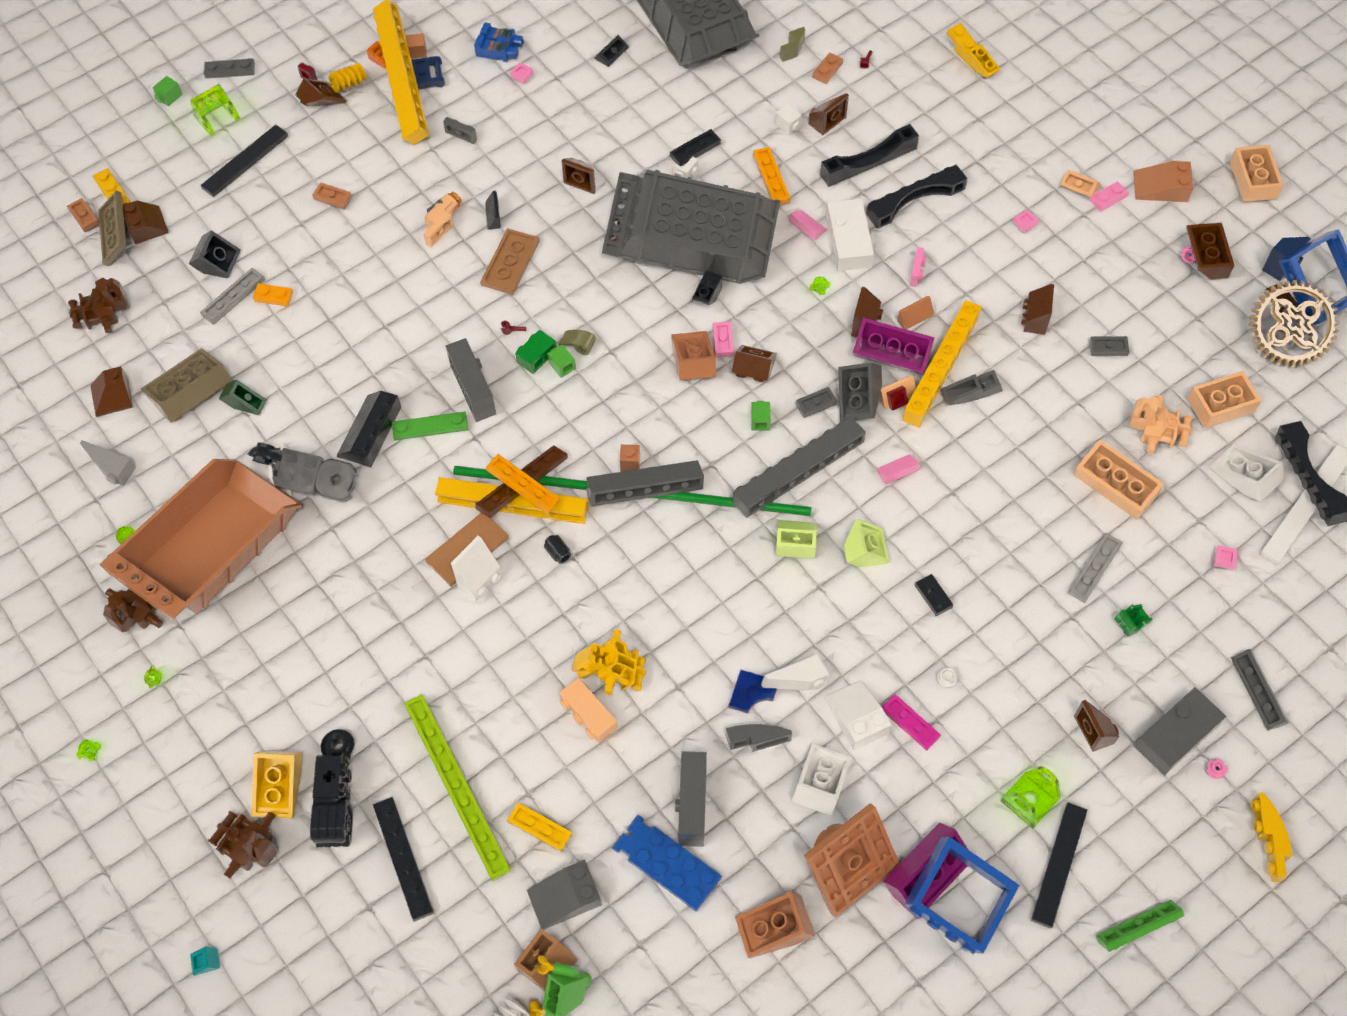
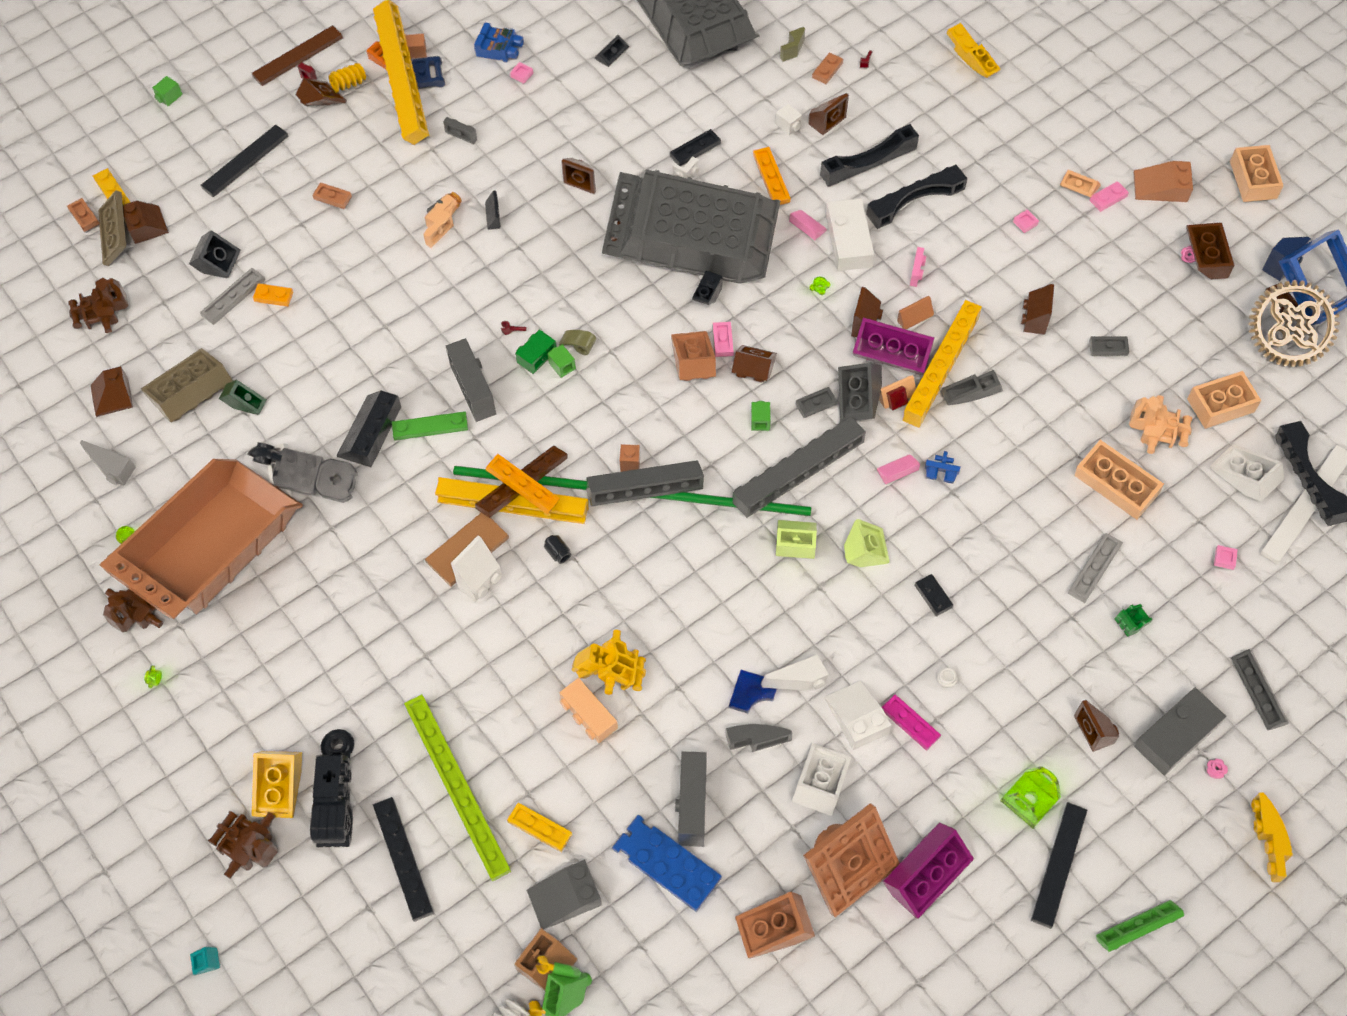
clear neon green plate [76,739,101,761] -> none
clear neon green hose [190,84,240,136] -> none
dark grey plate [204,58,255,79] -> none
medium nougat tile [480,228,540,295] -> none
blue window [904,837,1020,955] -> none
none -> reddish brown tile [252,25,343,86]
none -> blue hips [925,451,961,484]

